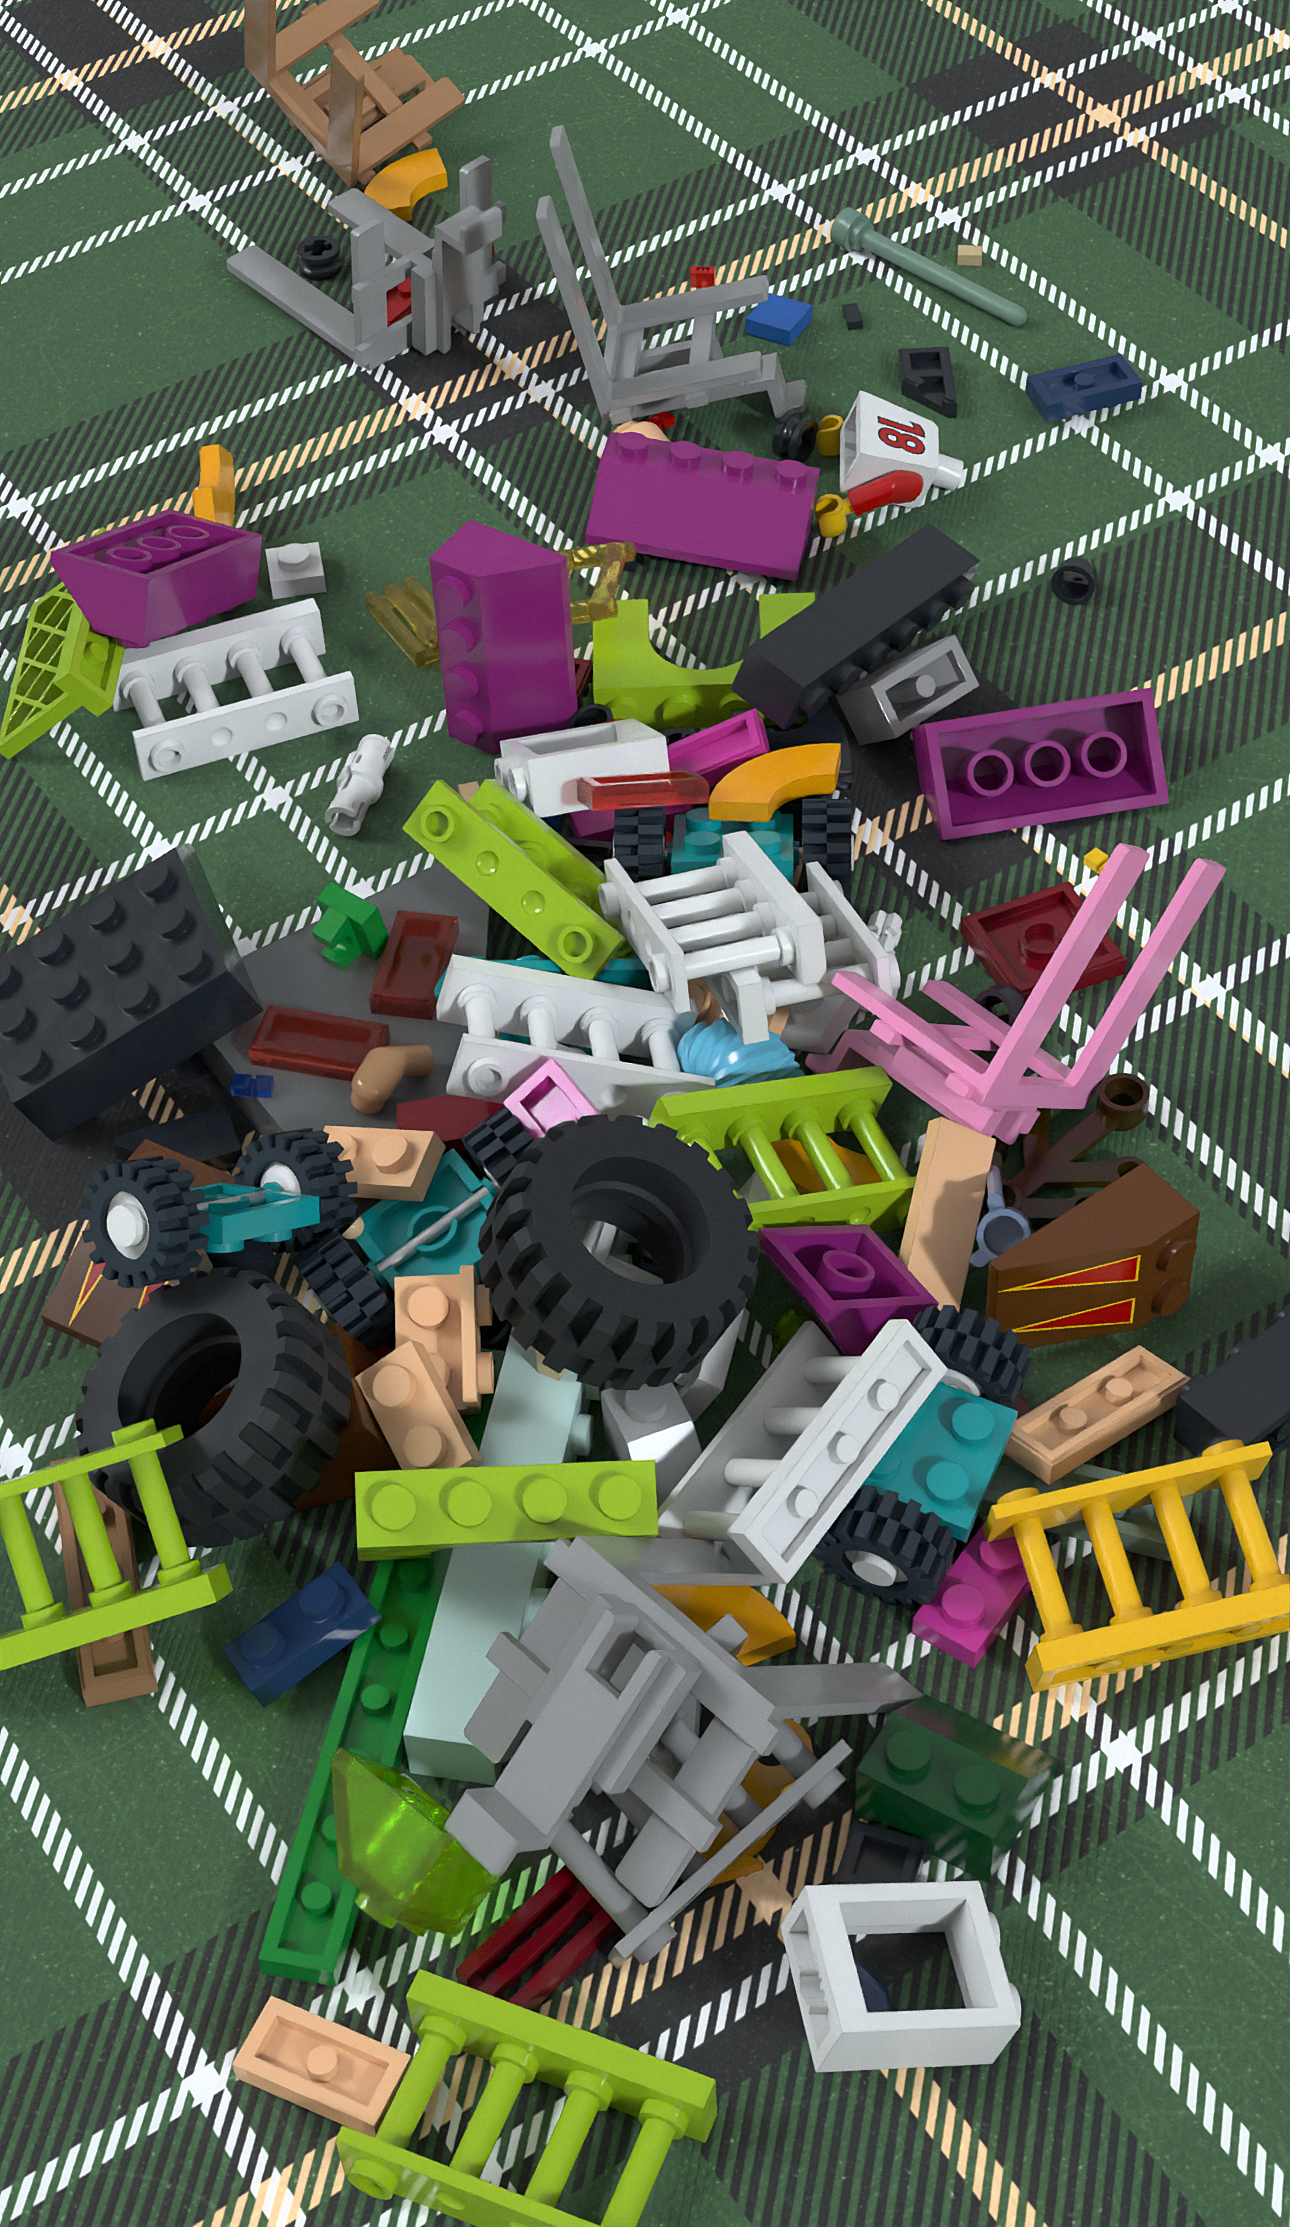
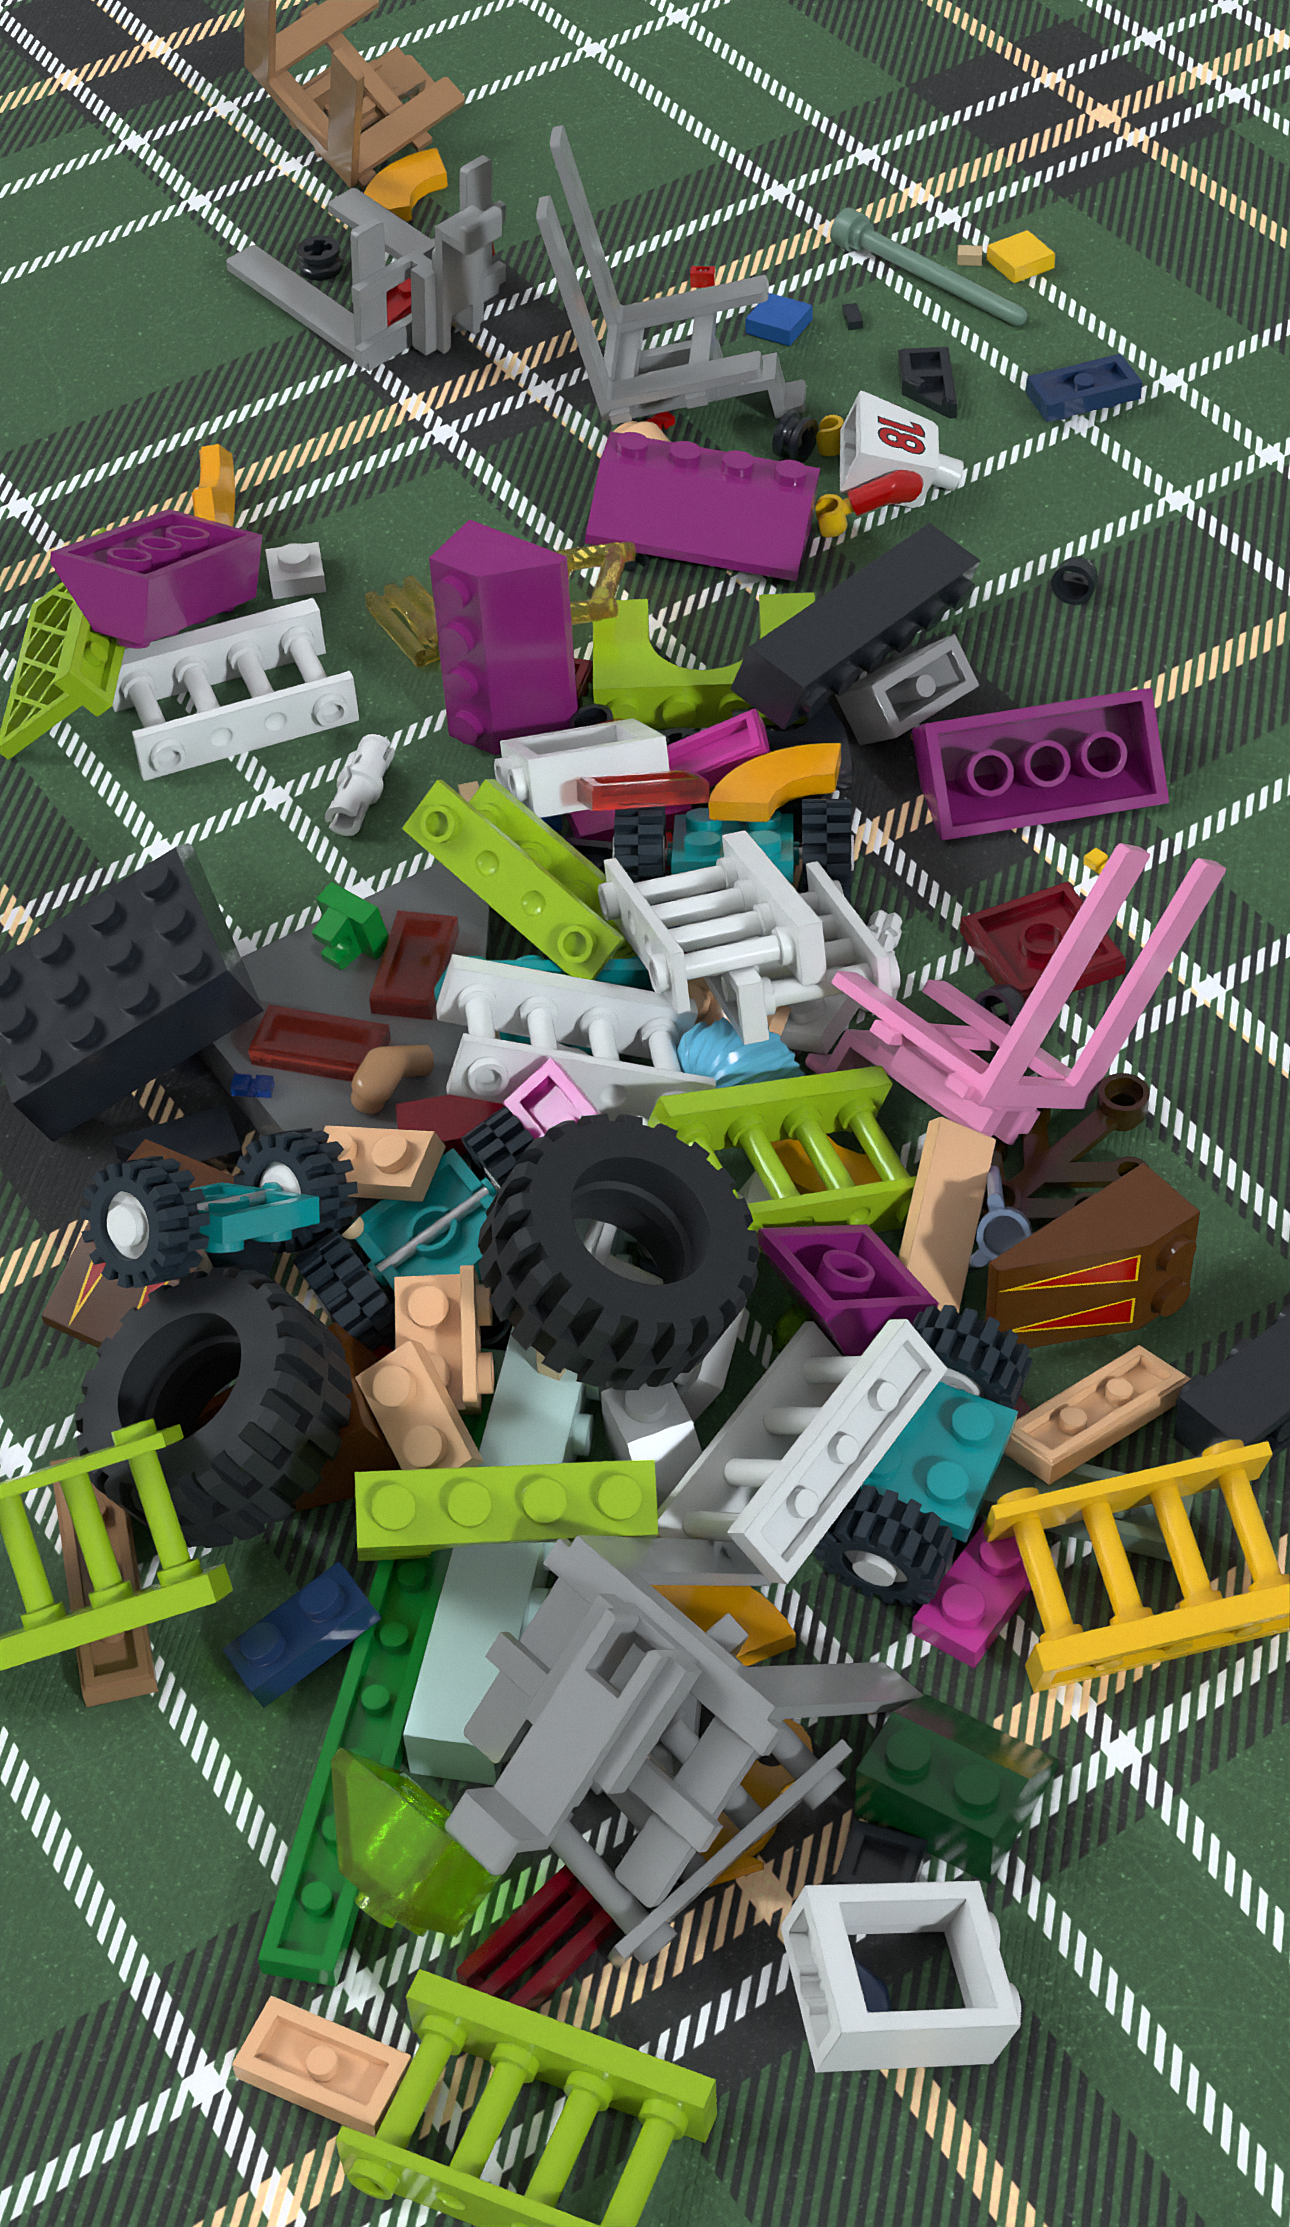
none -> yellow tile [986,230,1055,283]

